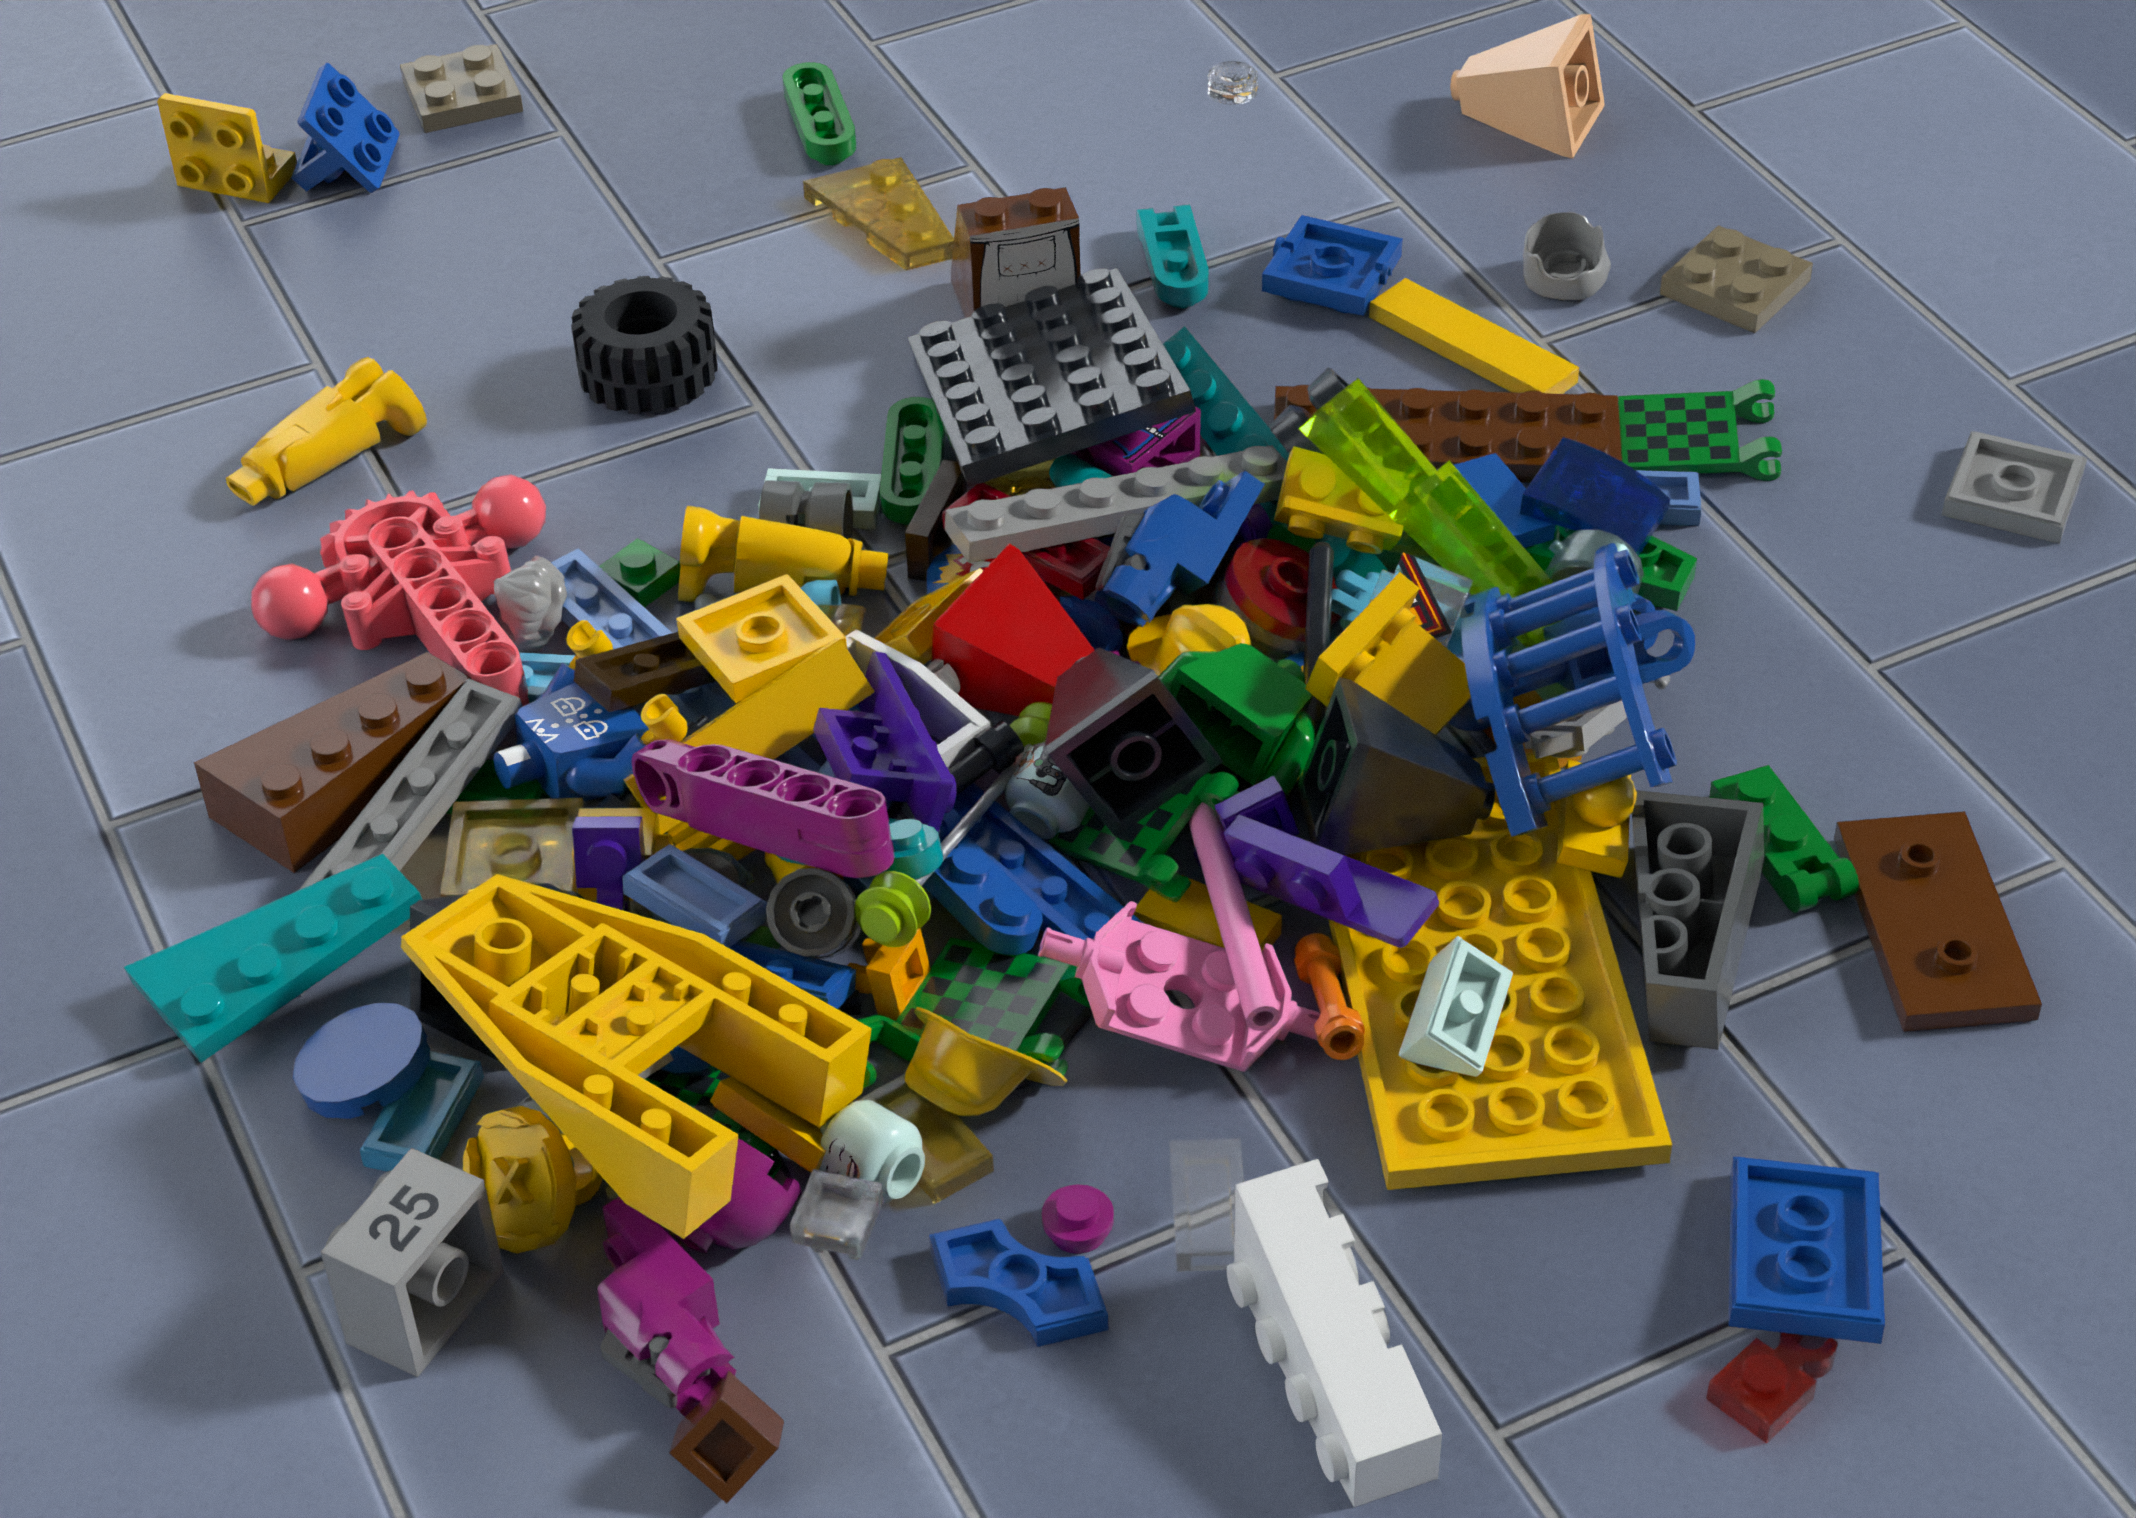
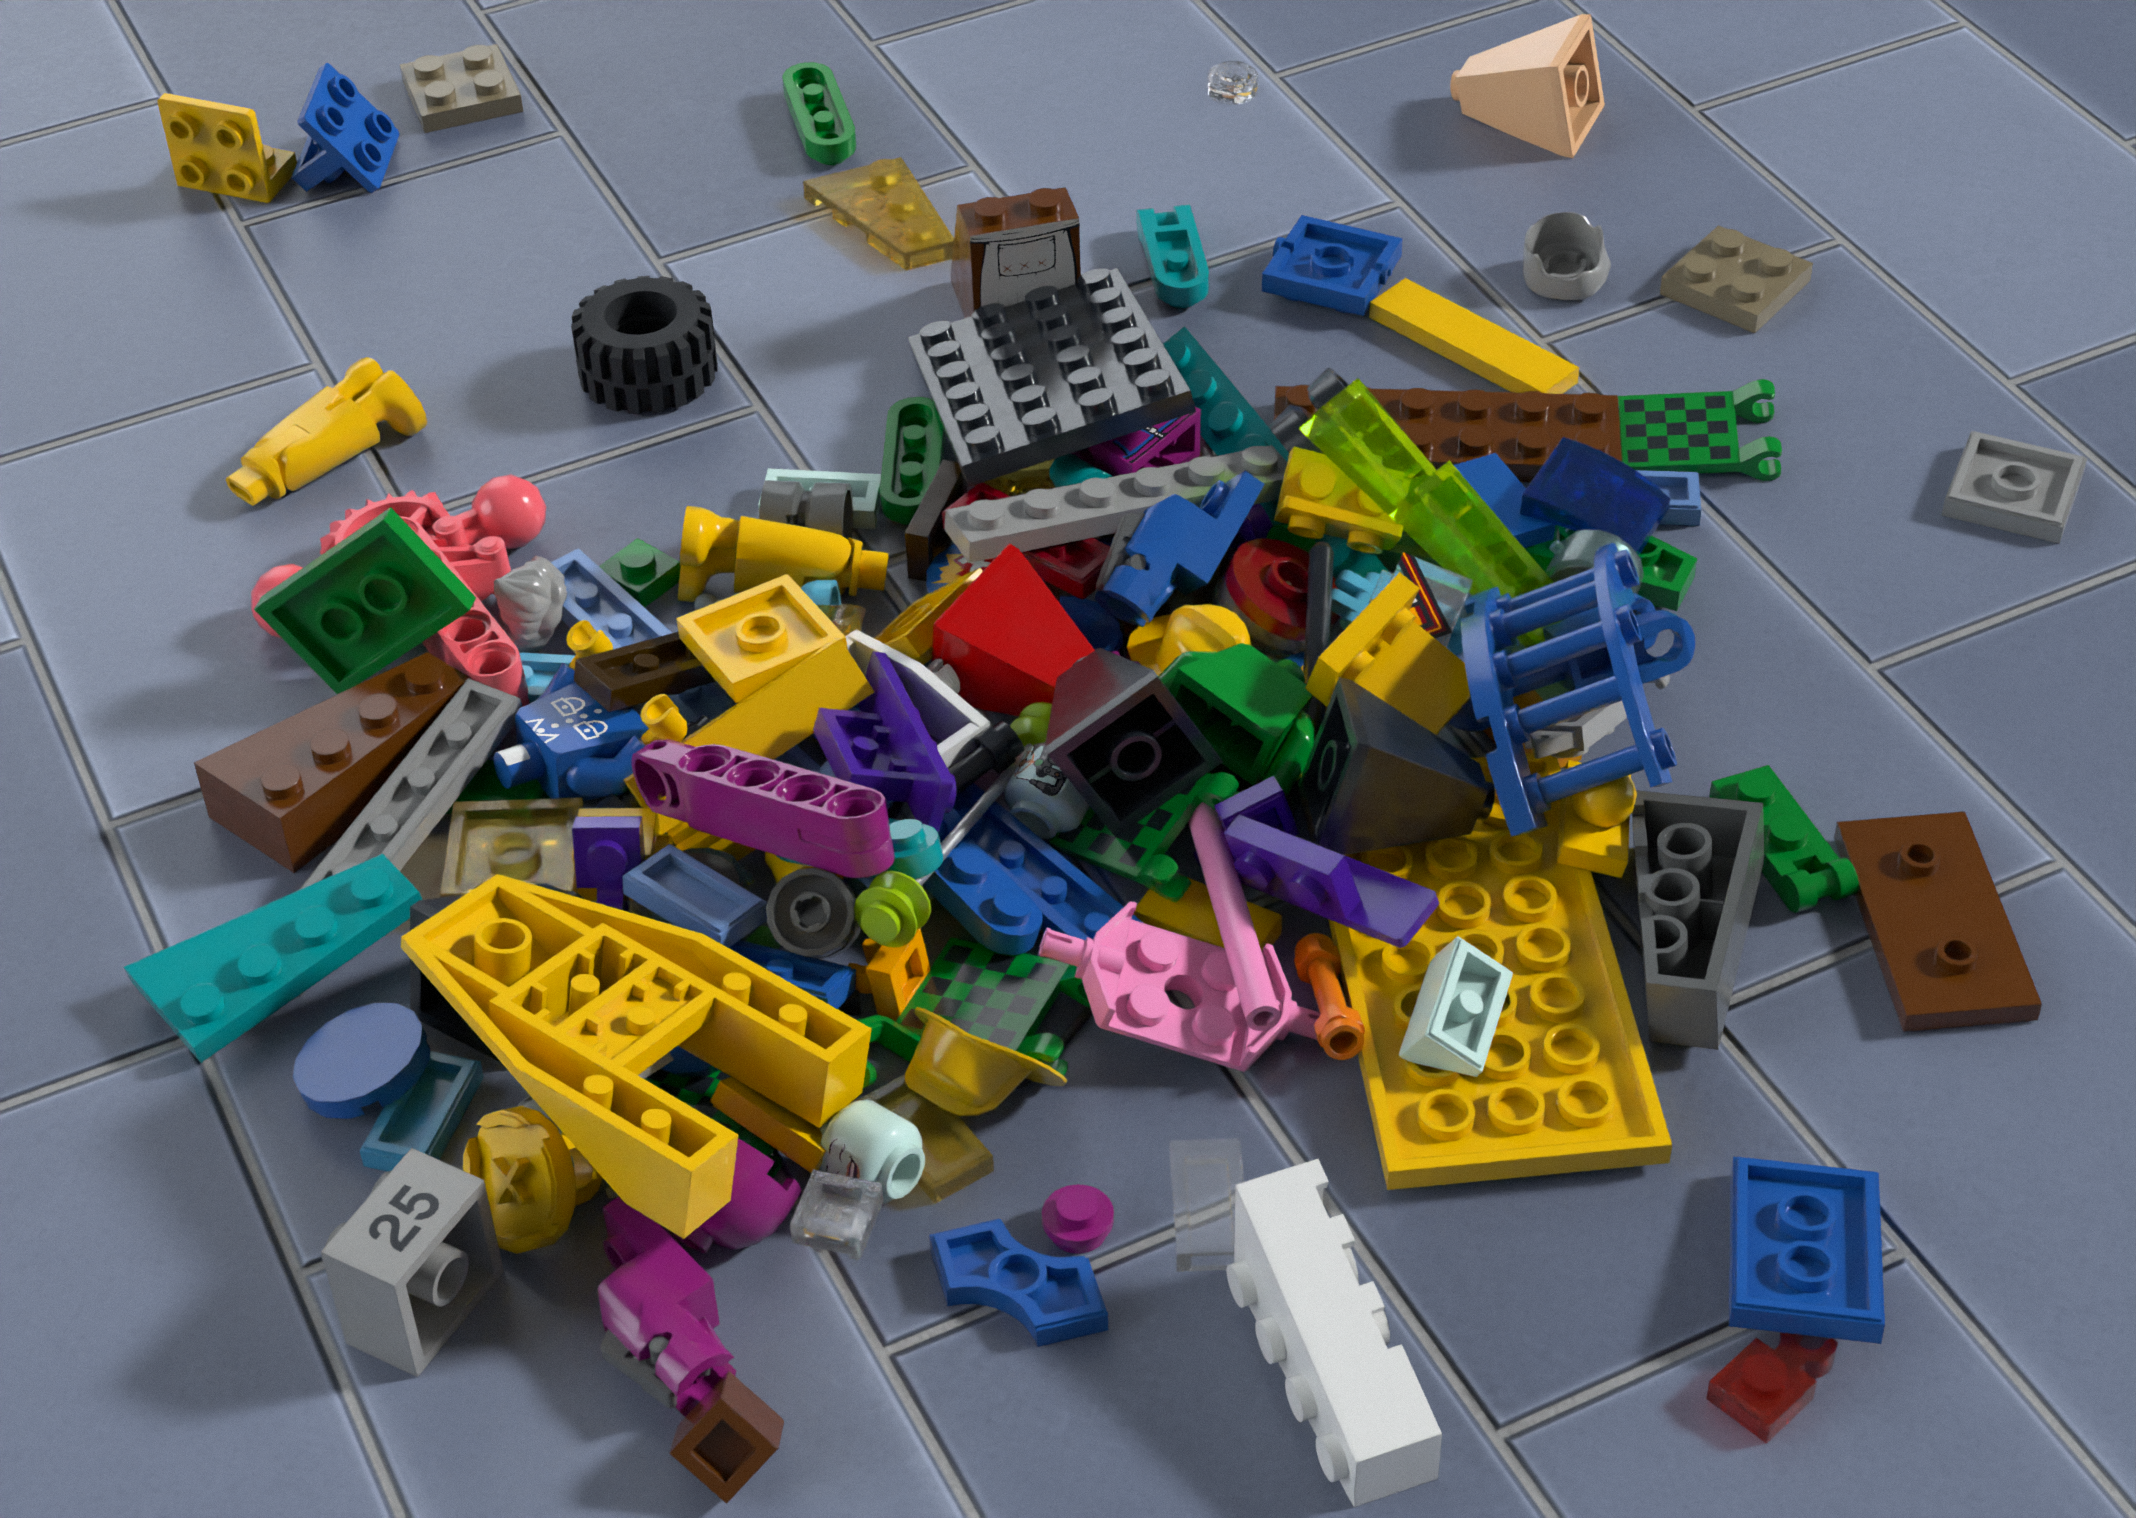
none -> green plate [254,507,476,694]

